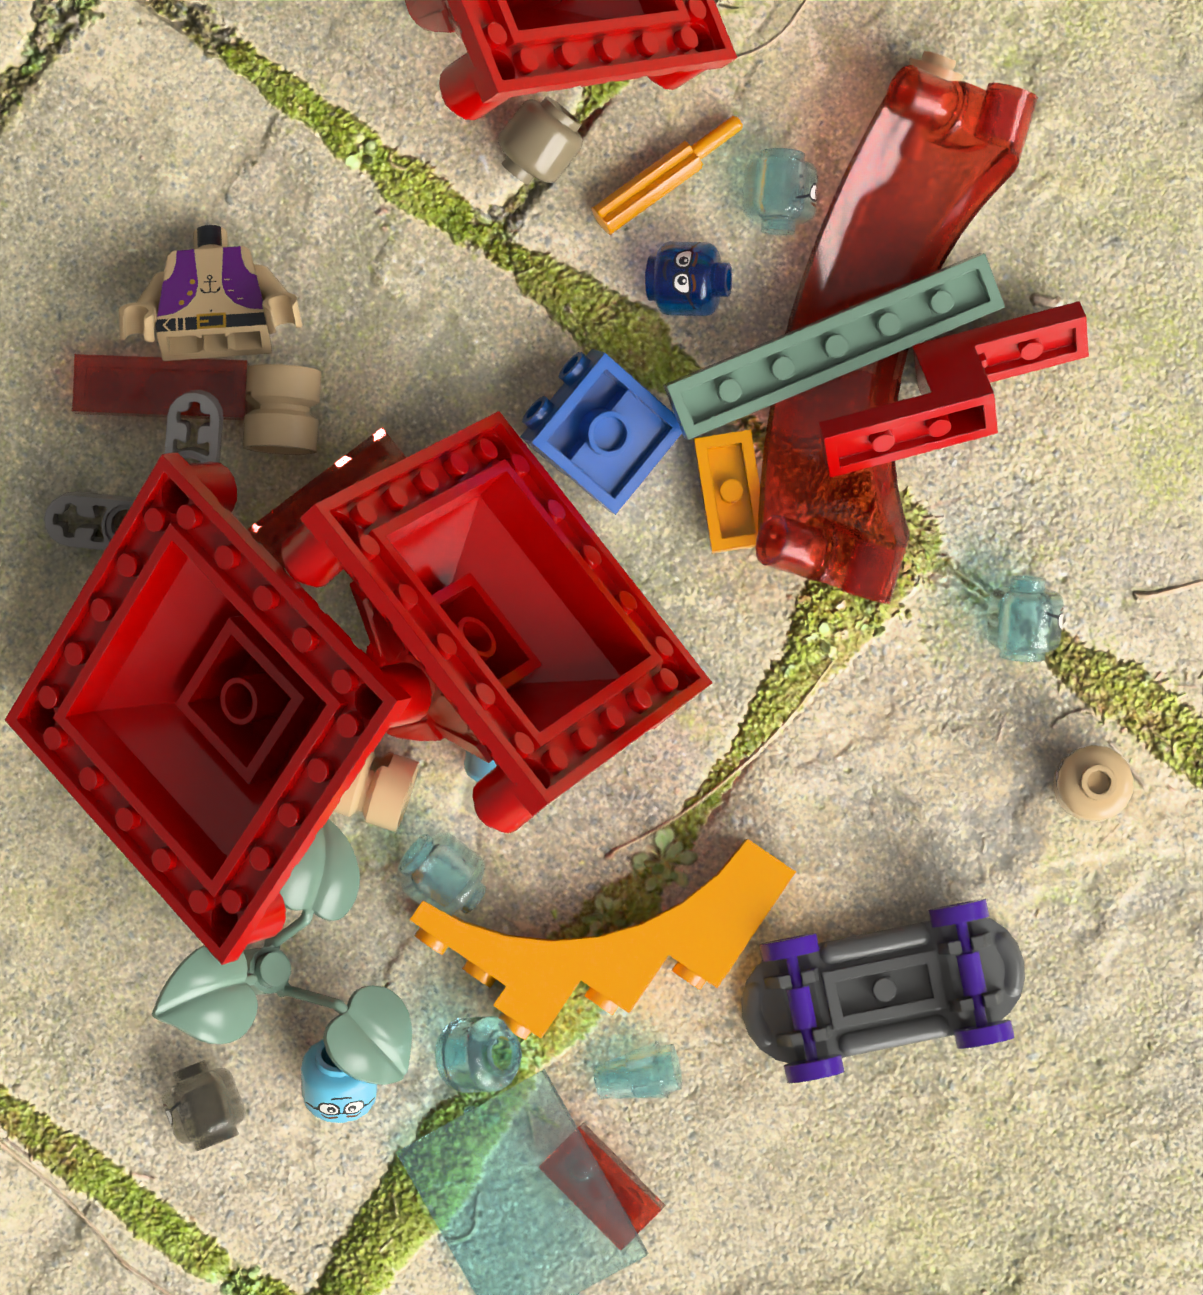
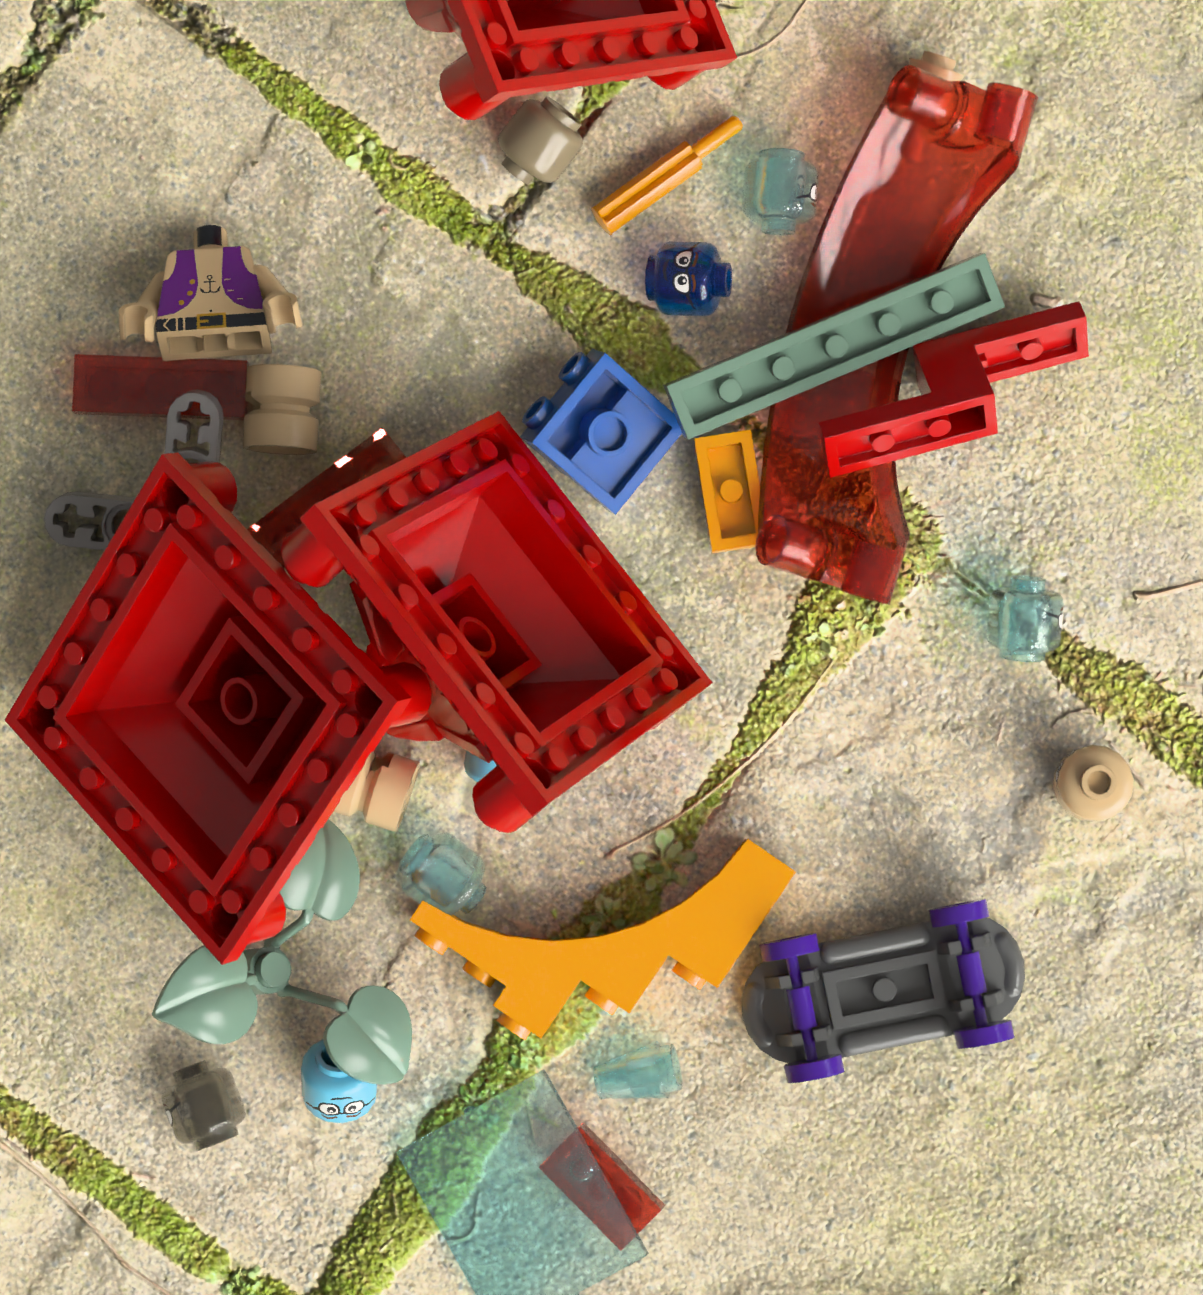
clear light blue head [435,1016,522,1093] -> none

